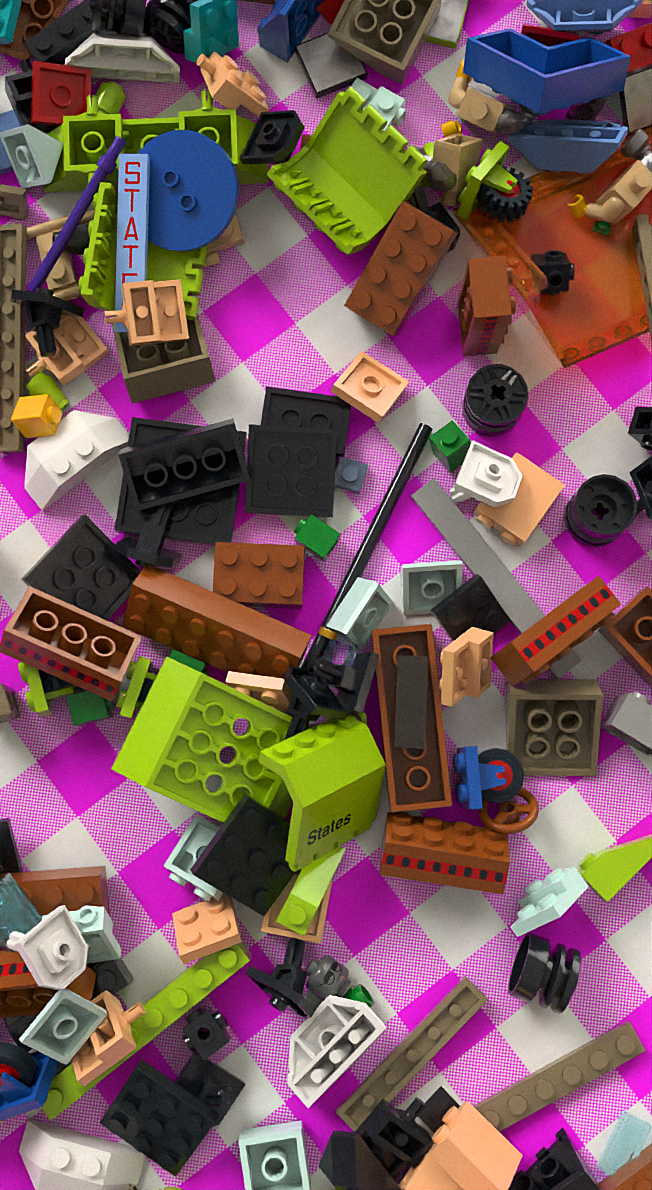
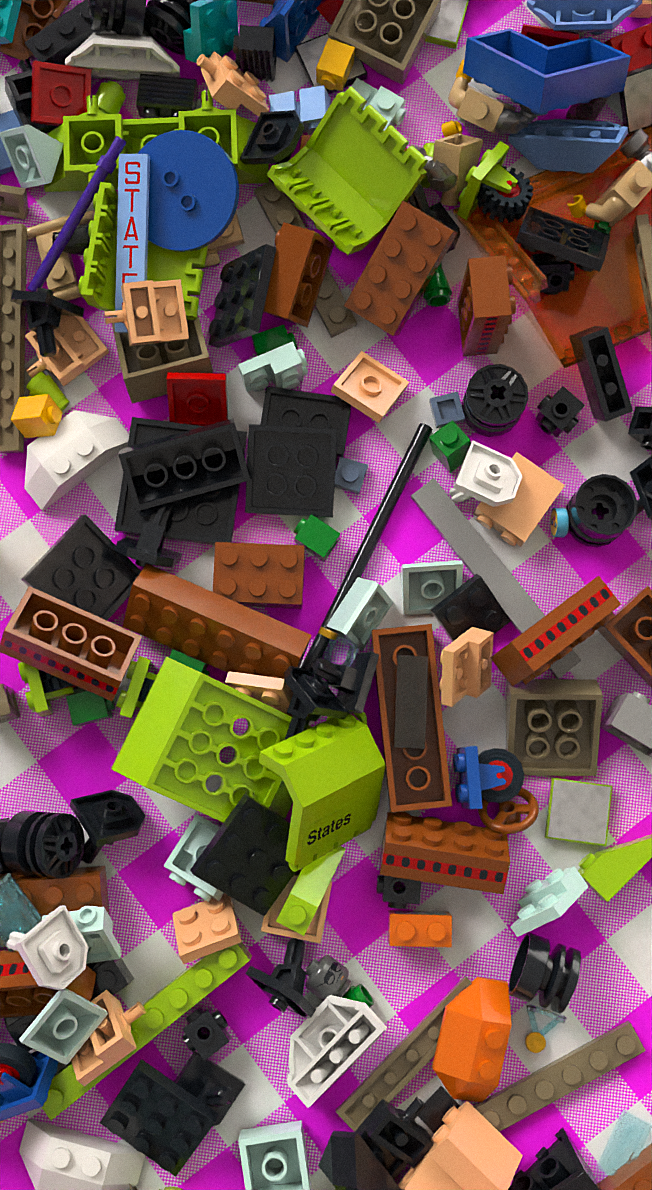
none -> black wheel [1,811,85,878]
none -> black piece [70,790,145,864]
none -> black brick [136,74,199,119]
none -> red plate [166,372,228,426]
none -> black plate [209,244,276,348]
none -> black brick [233,25,277,82]
none -> light aqua plate [238,341,308,392]
none -> green brick [251,325,298,356]
none -> dark tan plate [254,181,357,338]
none -> dark orange brick [263,222,334,328]
none -> light blue piece [269,85,331,136]
none -> yellow brick [316,38,355,92]
none -> black brick [376,875,421,909]
none -> orange brick [388,910,452,947]
none -> green cone [424,263,452,307]
none -> sand blue plate [429,392,465,429]
none -> orange wedge [432,976,512,1102]
none -> black plate [515,207,610,272]
none -> clear light blue piece [525,1004,567,1053]
none -> black brick [536,386,585,437]
none -> flat silver tile [544,778,612,846]
none -> medium azure tile [550,508,569,537]
none -> black brick [569,326,633,422]

